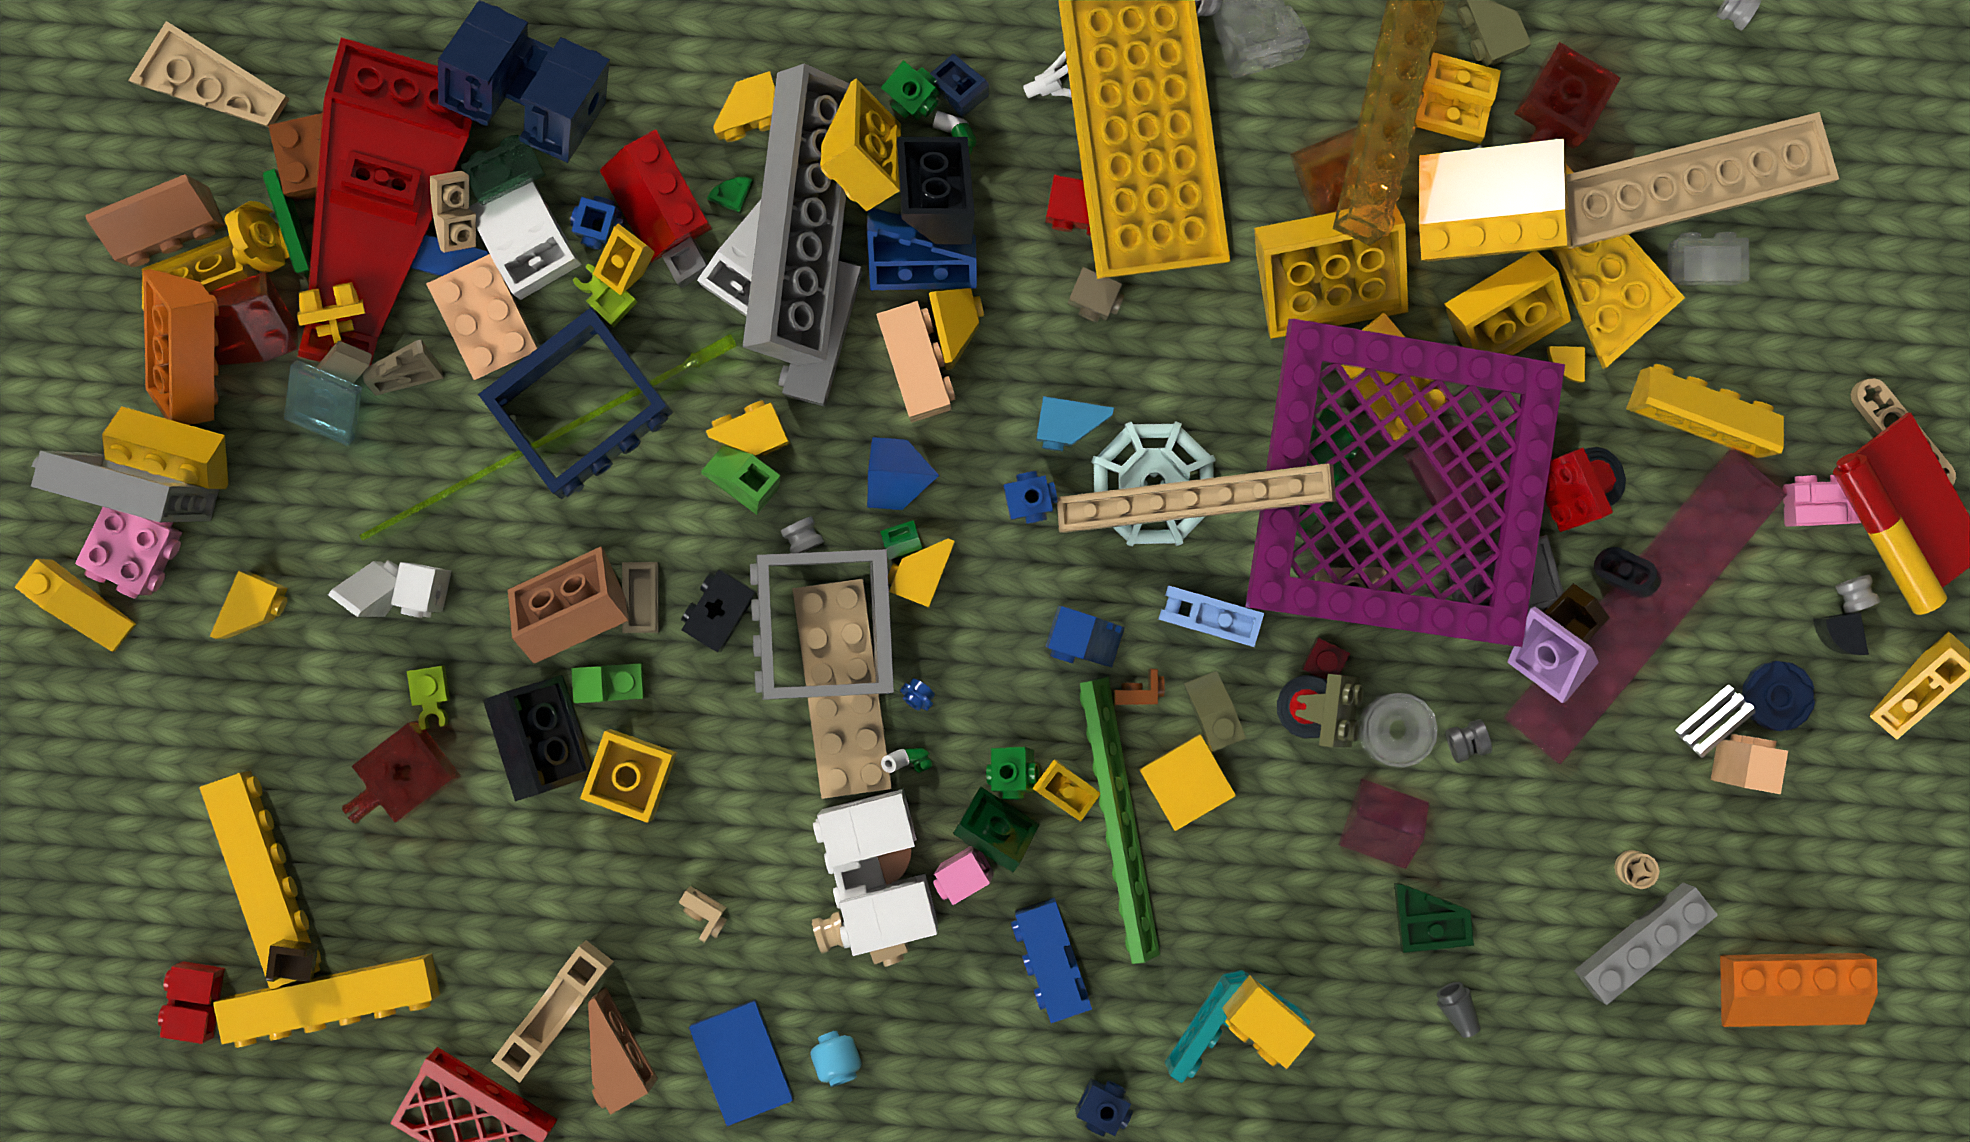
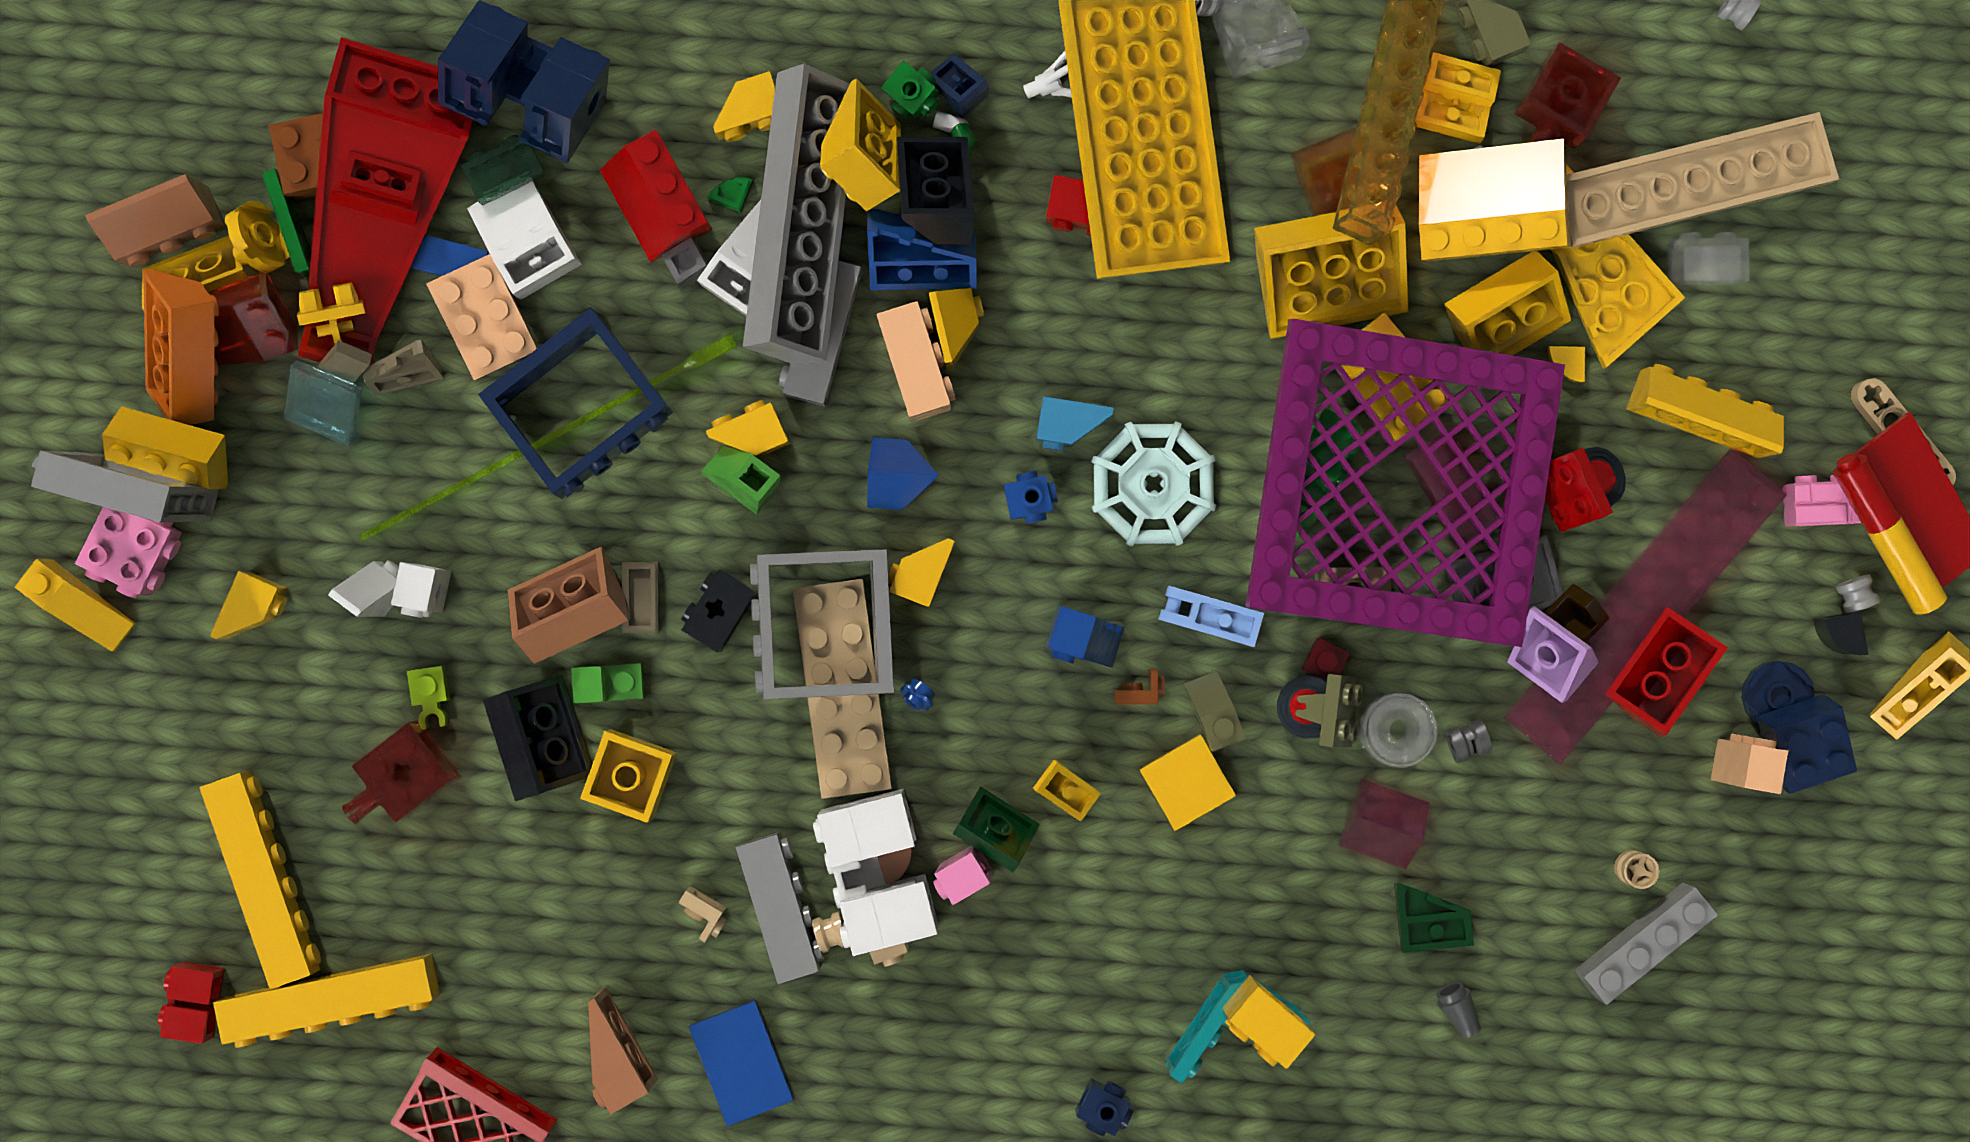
tan wing [128,21,289,128] -> none
dark brown panel [265,939,318,982] -> none
tan slope [430,171,476,253] -> none
tan arch [492,940,614,1083] -> none
blue brick [570,196,625,250] -> none
lime plate [573,264,638,327] -> none
yellow slope [593,223,655,295] -> none
light grey wheel [781,516,824,553] -> none
medium azure head [810,1031,862,1087] -> none
green plate [880,520,923,560] -> none
arm [881,748,932,773] -> none
green brick [986,747,1040,800] -> none
blue wedge [1011,897,1092,1023] -> none
tan tile [1057,464,1336,533] -> none
dark tan brick [1068,267,1125,322] -> none
bright green plate [1080,677,1160,964] -> none
black plate [1594,547,1662,598] -> none
tile [1675,684,1755,758] -> none
orange slope [1720,953,1878,1027] -> none
none -> light grey brick [736,831,825,984]
none -> red slope [1605,607,1728,738]
none -> dark blue brick [1757,694,1857,794]

